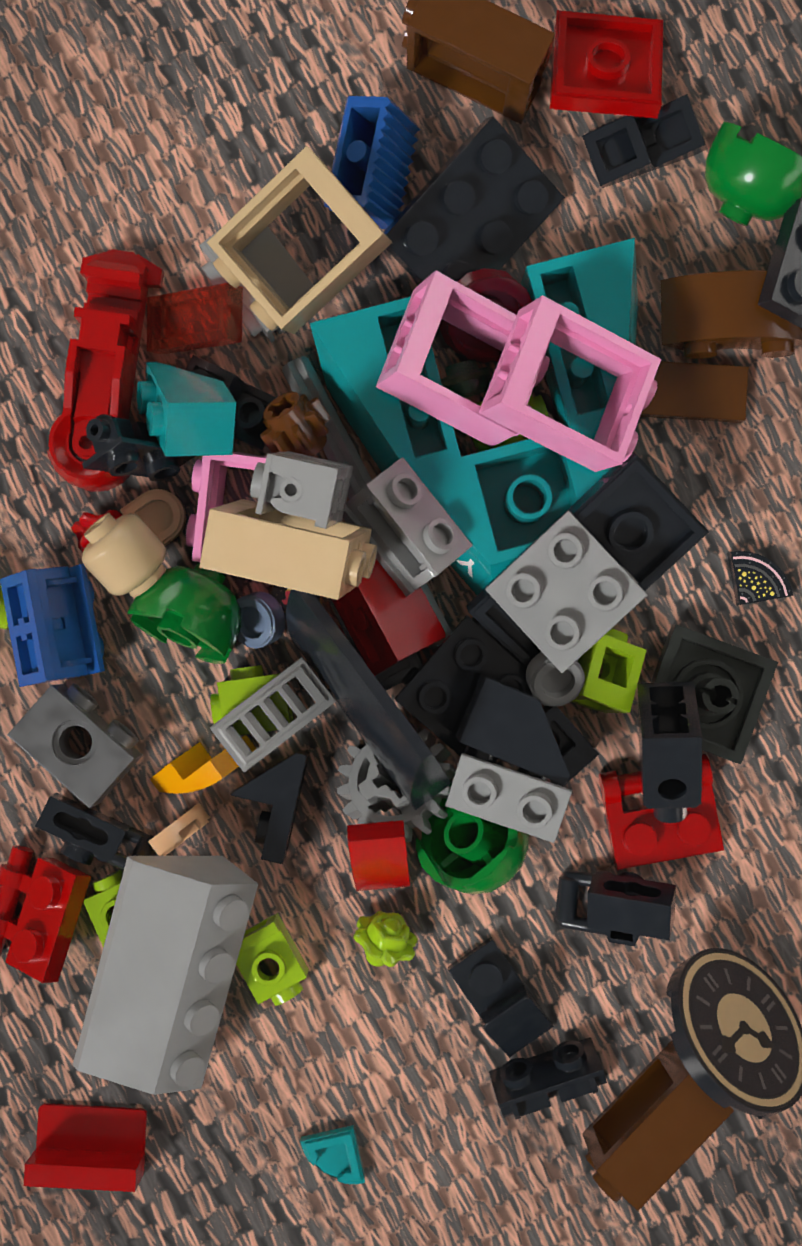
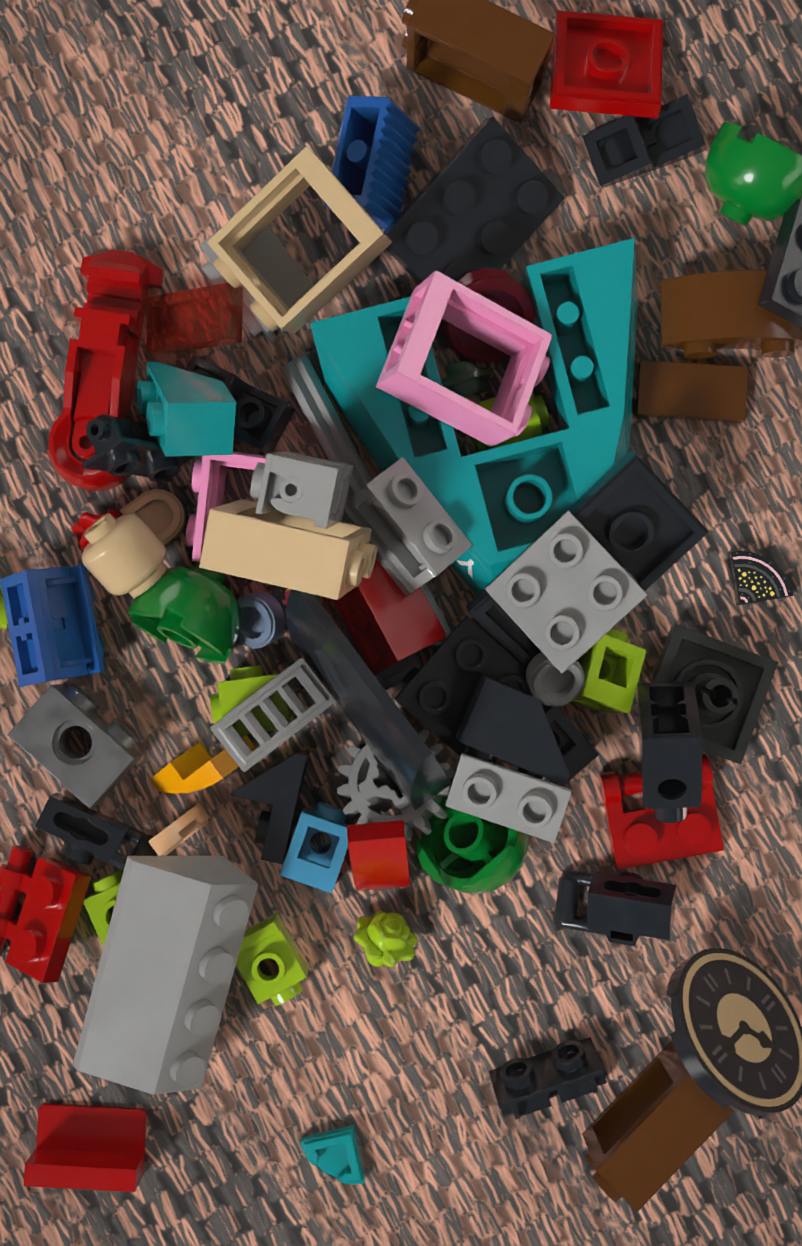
reddish brown gear [260,392,331,457] -> none
black slope [448,937,554,1058] -> none
bright pink window [479,295,661,472] -> none
none -> dark azure brick [280,802,355,893]

